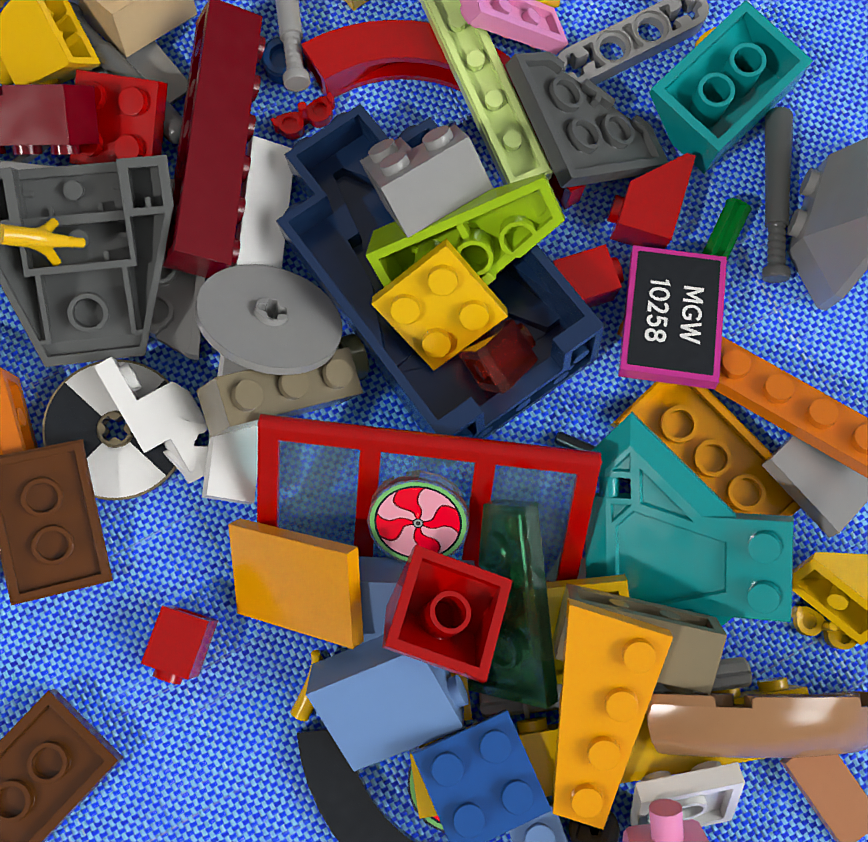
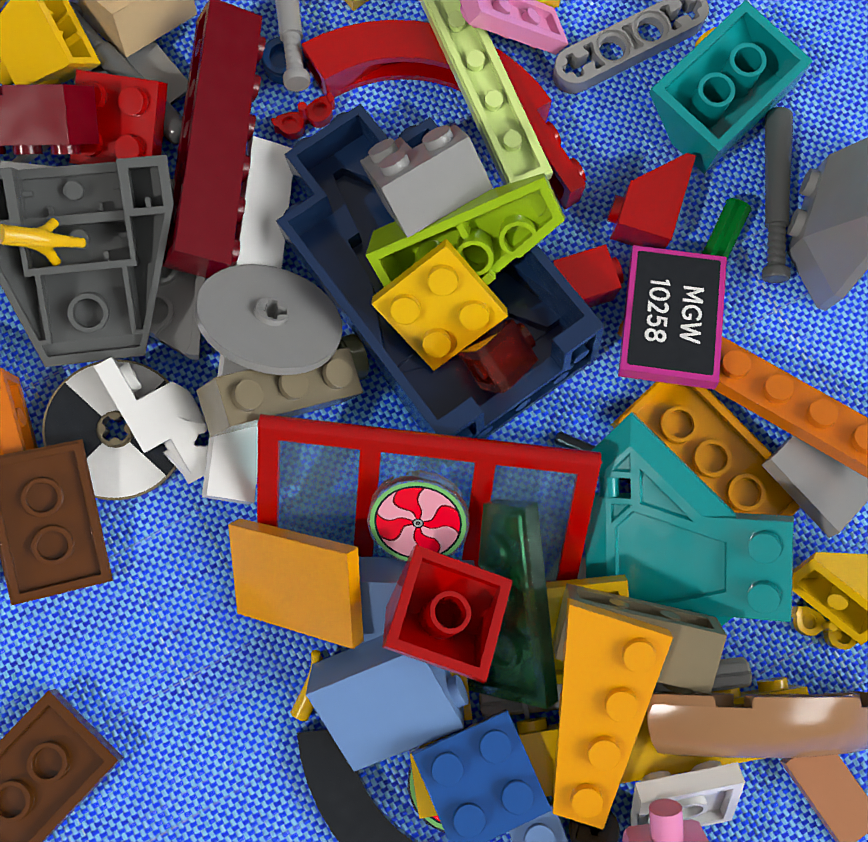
red brick [141,605,218,685] -> none
dark grey plate [505,52,668,188] -> none

